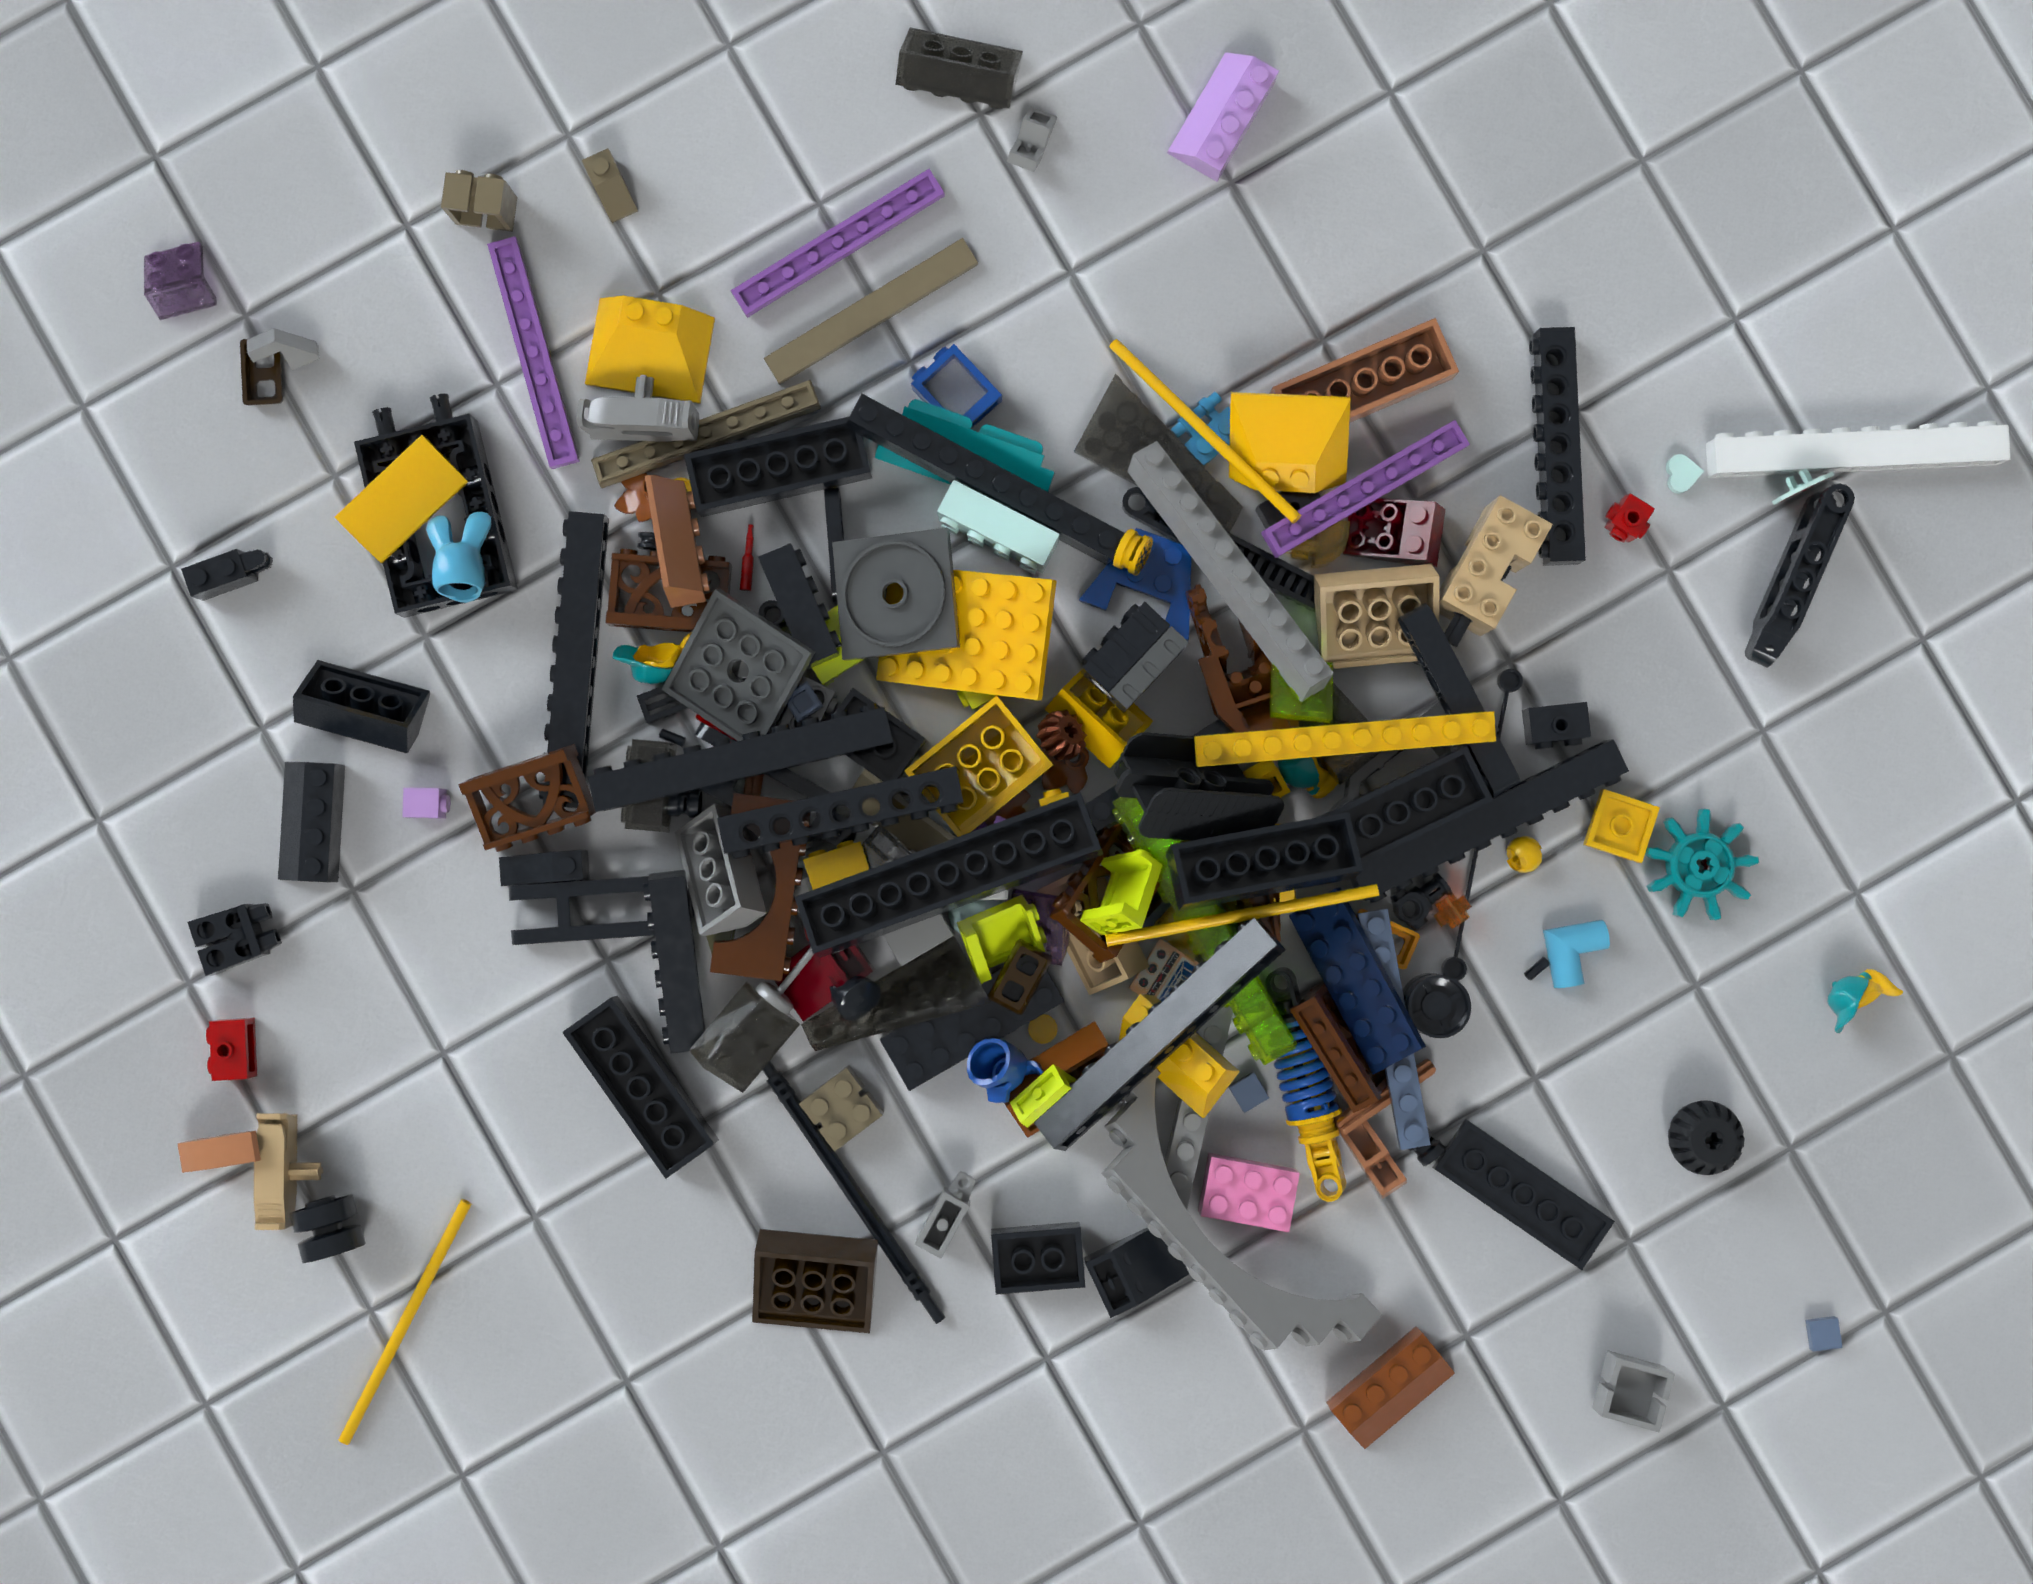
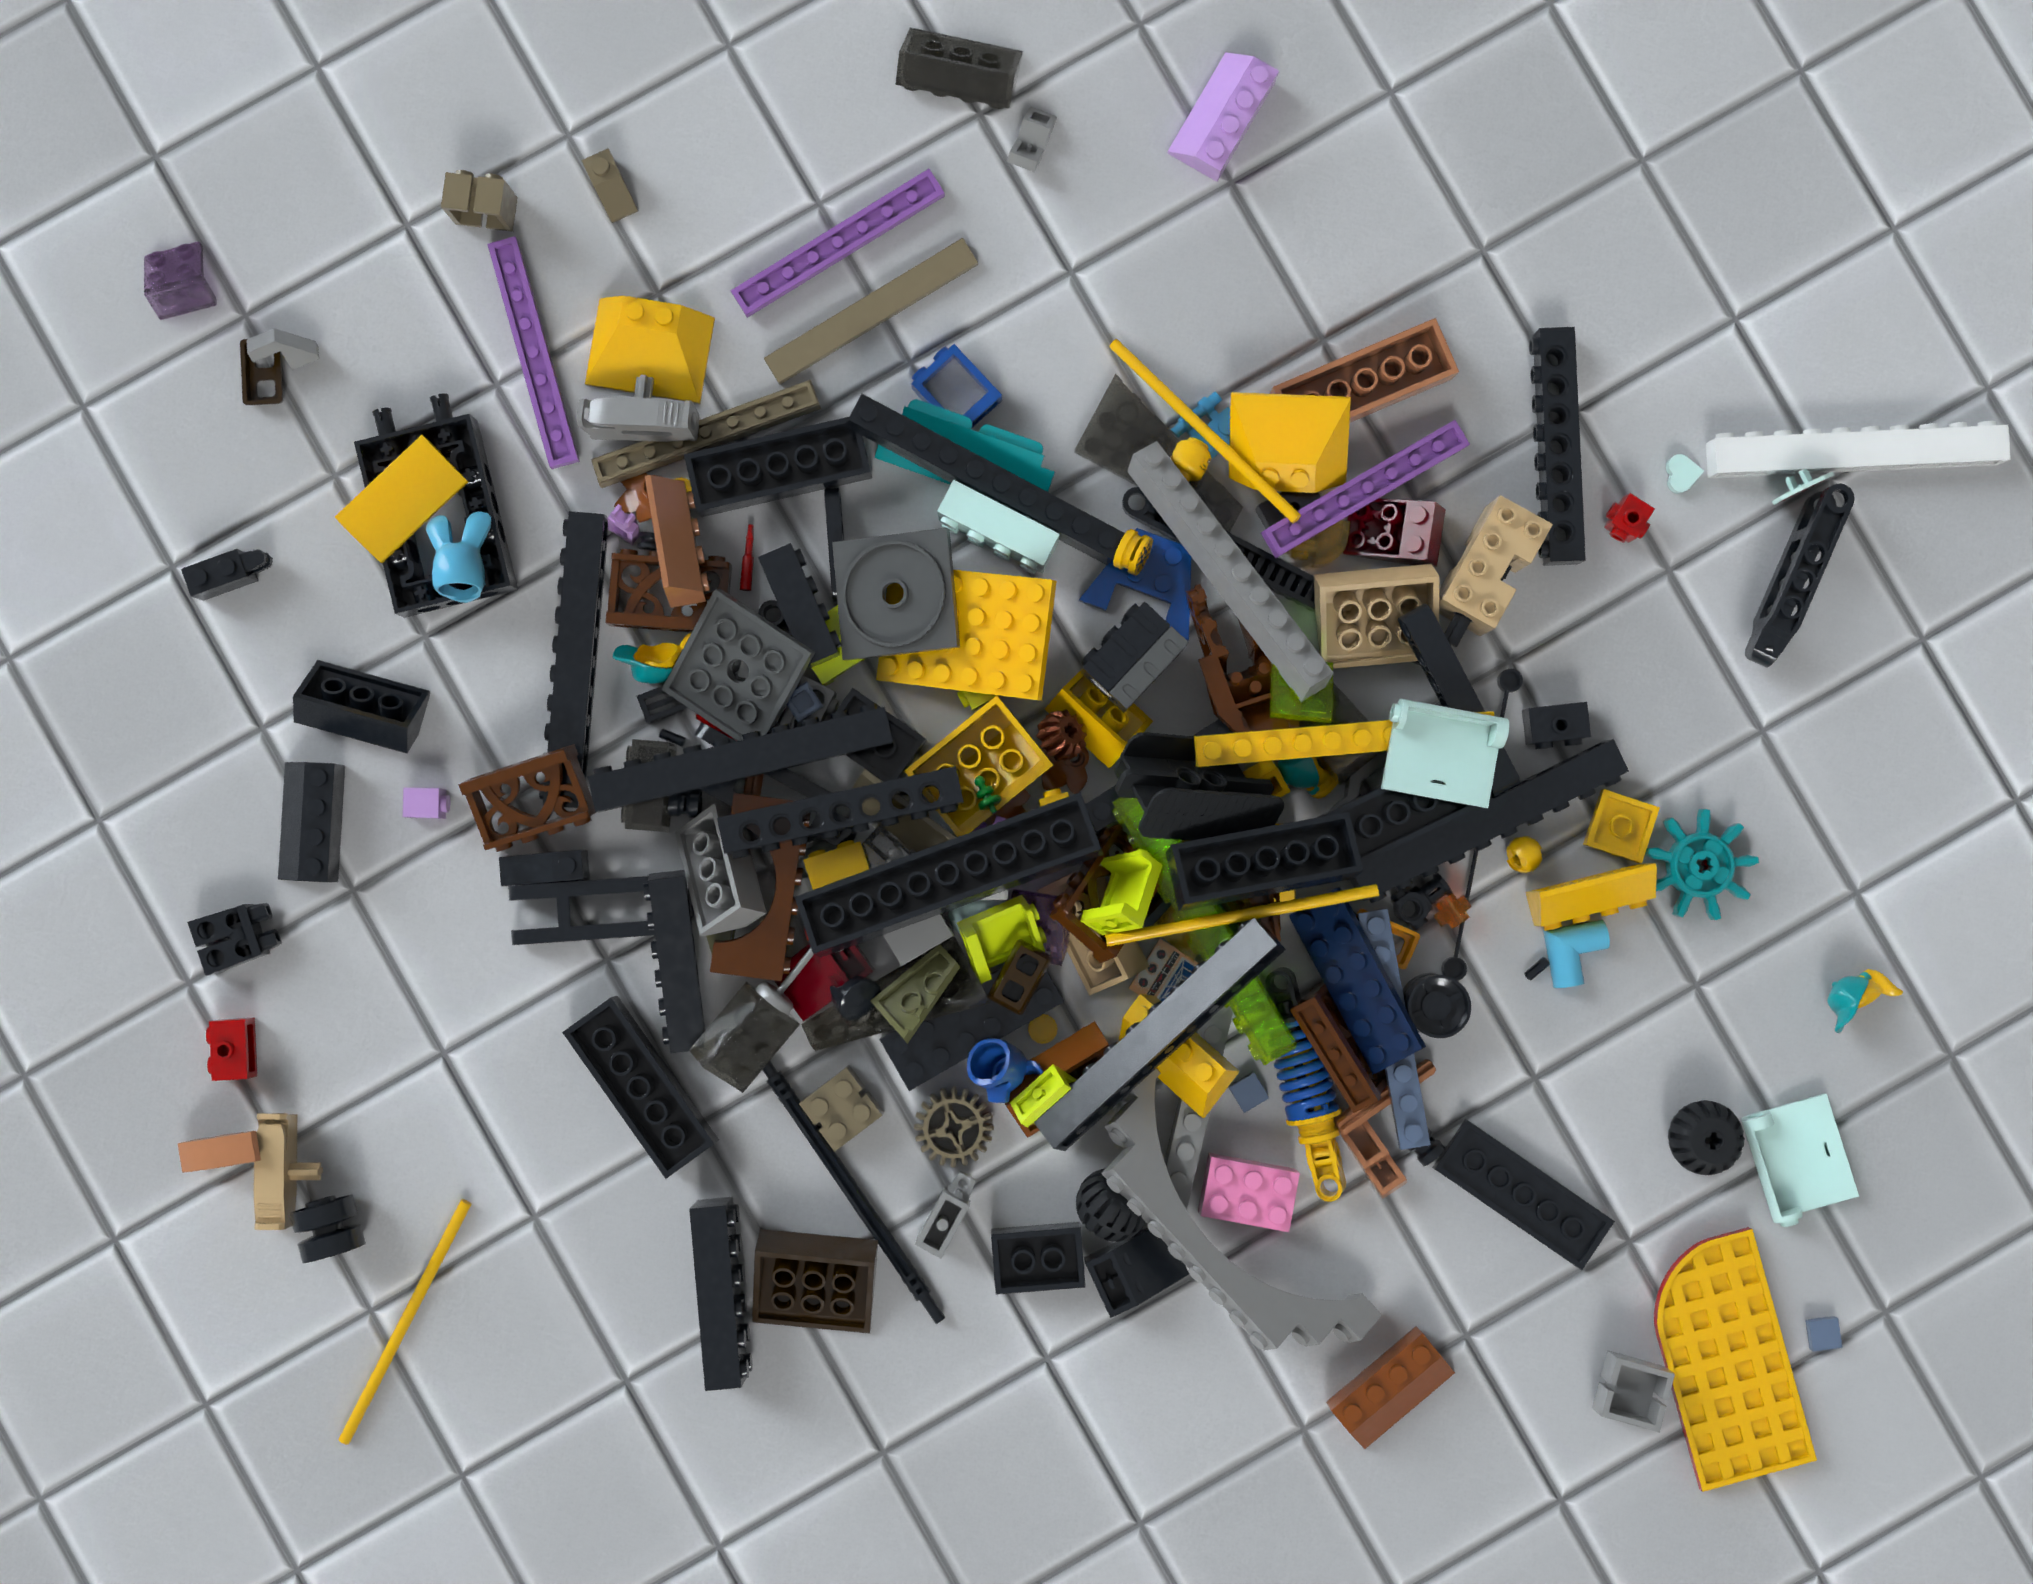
none -> lavender plate [607,504,639,545]
none -> black brick [689,1197,753,1391]
none -> olive wing [870,944,960,1044]
none -> dark tan gear [914,1086,994,1168]
none -> green hair [974,776,1002,814]
none -> black wheel [1076,1168,1145,1242]
none -> yellow head [1170,437,1212,482]
none -> light aqua door [1381,699,1509,808]
none -> yellow slope [1525,863,1657,931]
none -> yellow plate [1654,1227,1817,1492]
none -> light aqua door [1741,1093,1859,1227]

